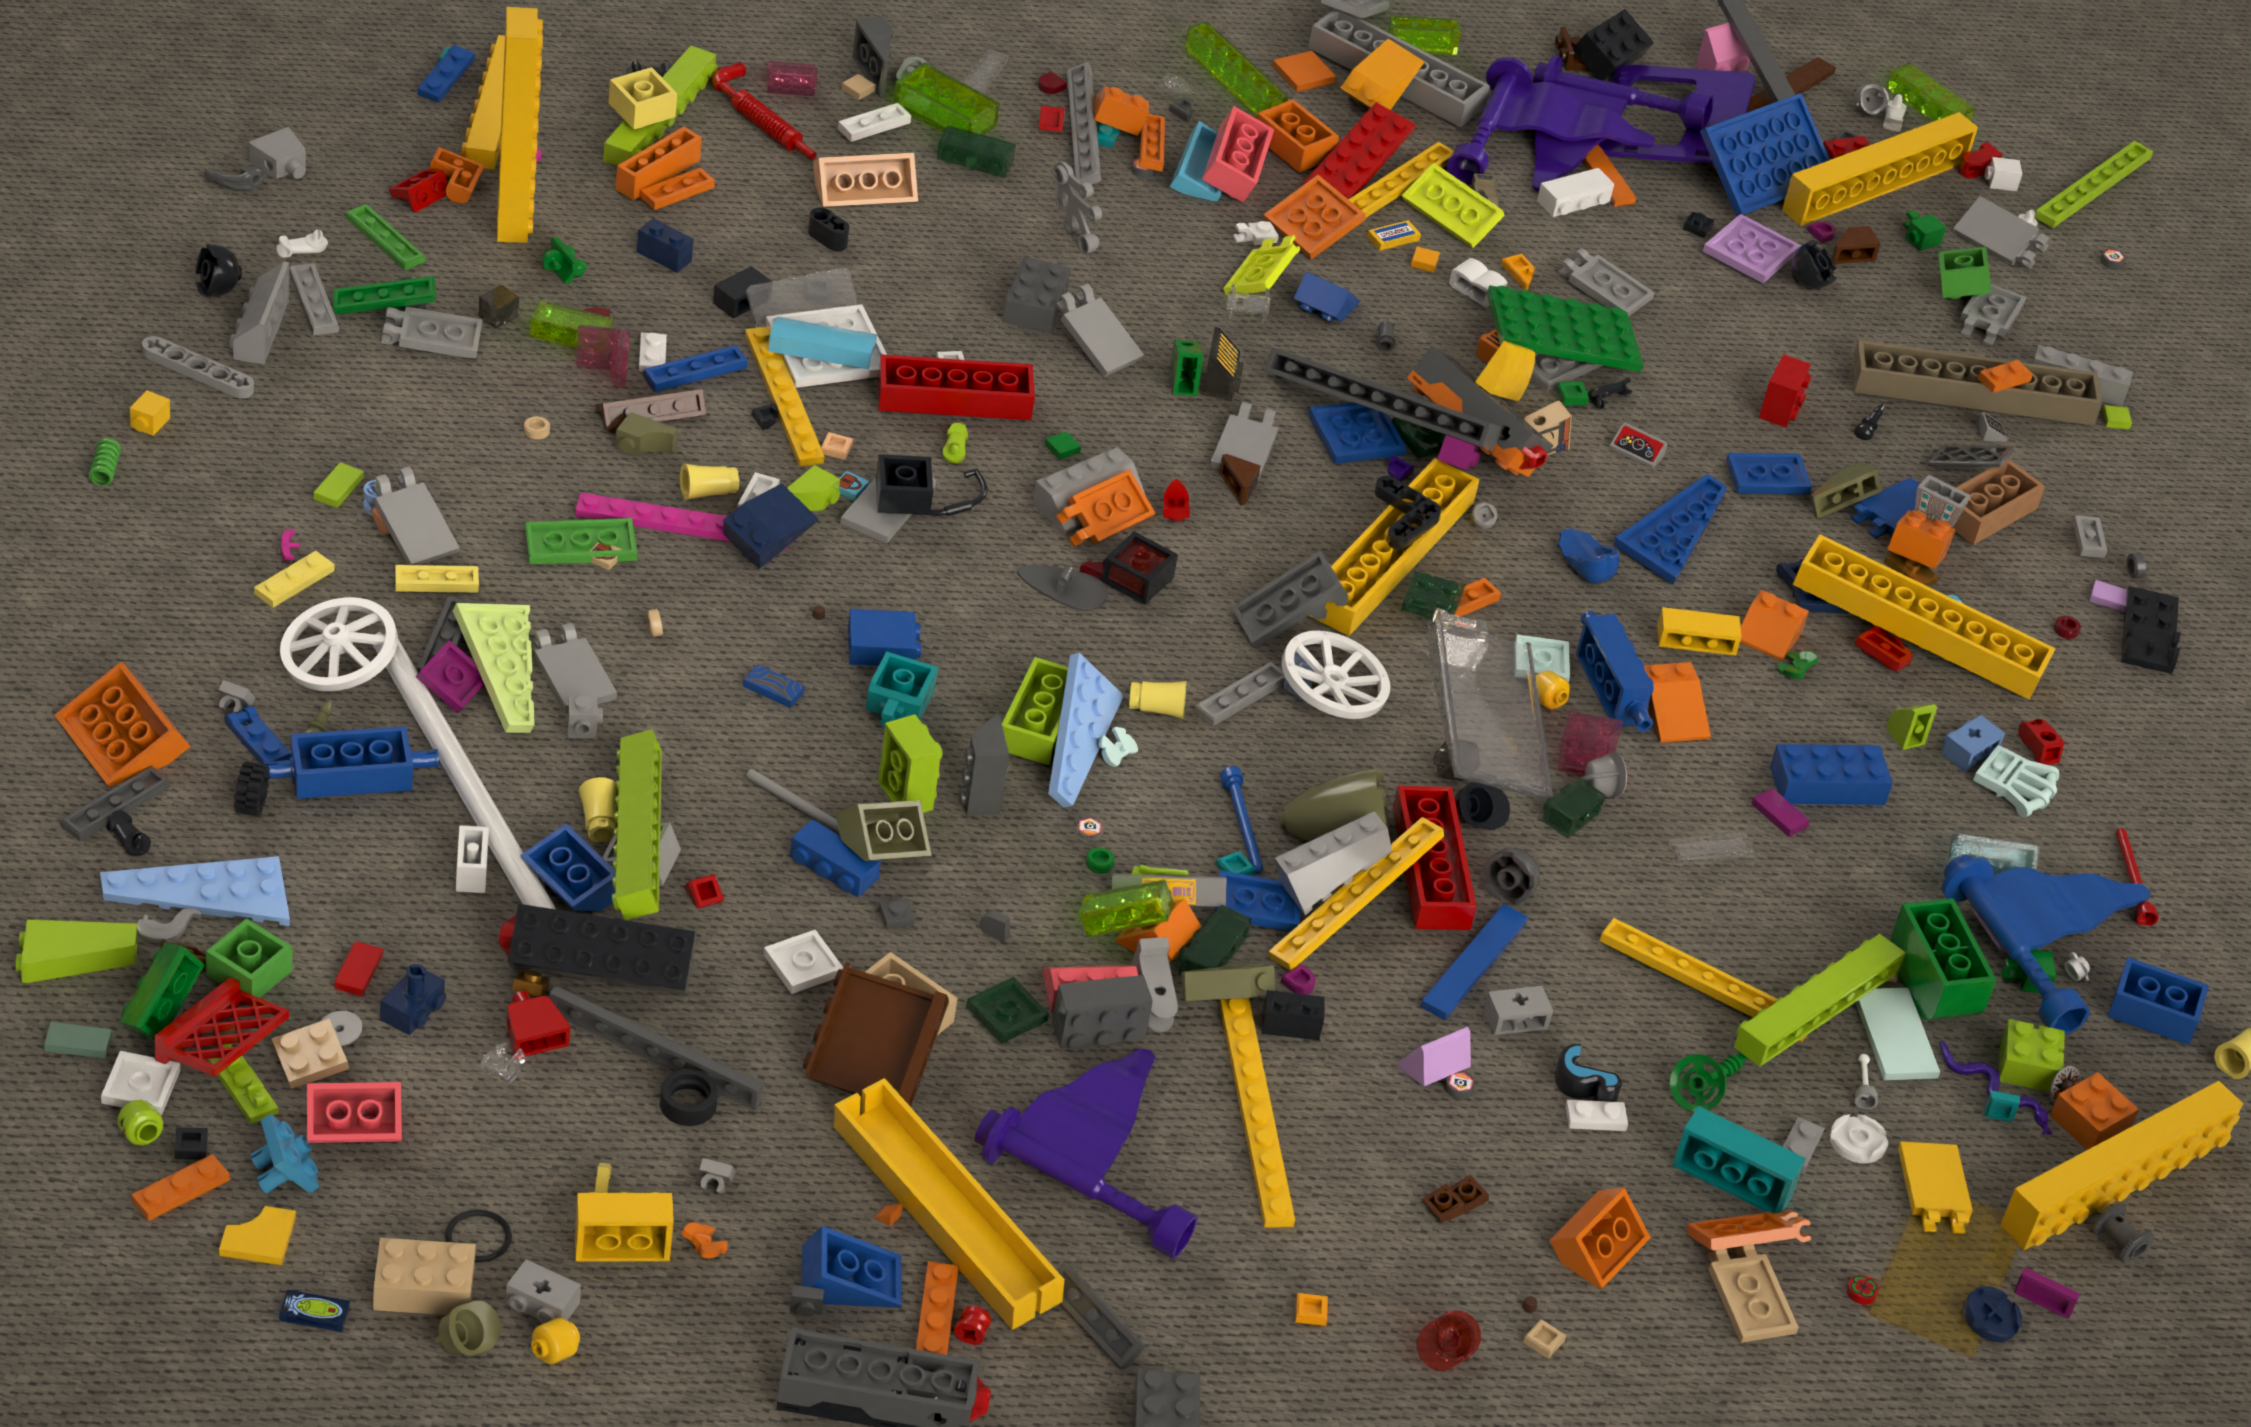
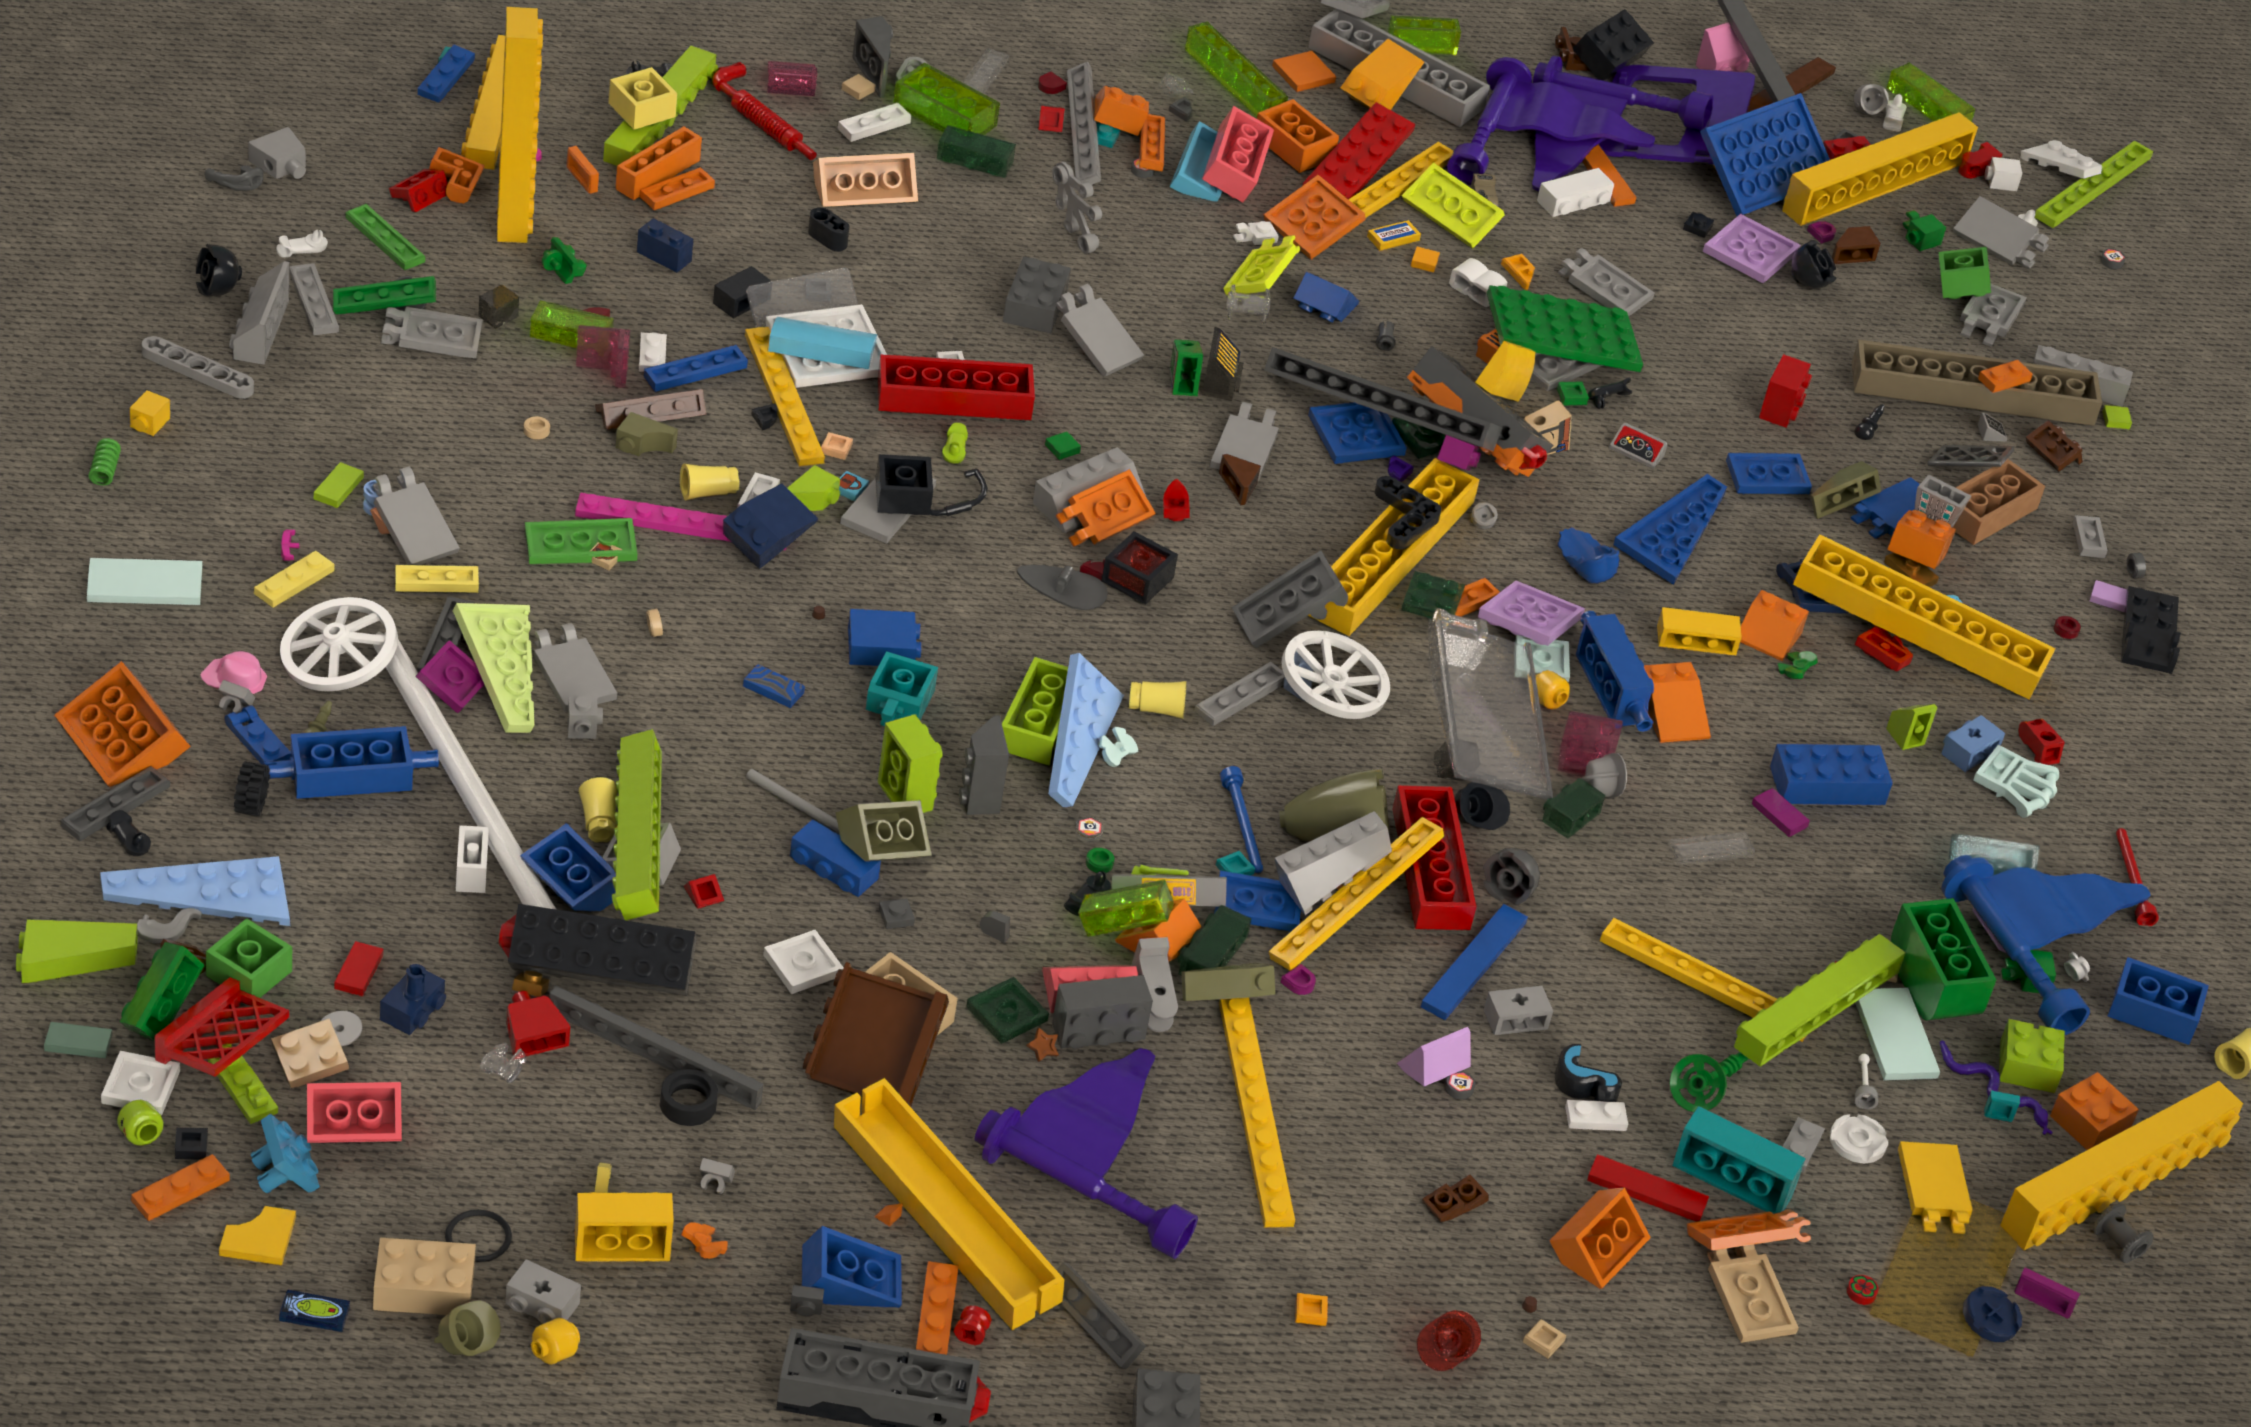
black brick [1262,990,1325,1040] -> none
piece [2050,1066,2081,1104] -> none
none -> light aqua tile [87,558,202,605]
none -> bright pink piece [200,651,267,694]
none -> orange tile [567,146,599,194]
none -> dark orange piece [1026,1028,1059,1062]
none -> black piece [1064,871,1111,916]
none -> lavender plate [1478,581,1585,646]
none -> red tile [1587,1154,1709,1222]
none -> white wing [2020,140,2102,179]
none -> reddish brown bracket [2026,420,2083,472]

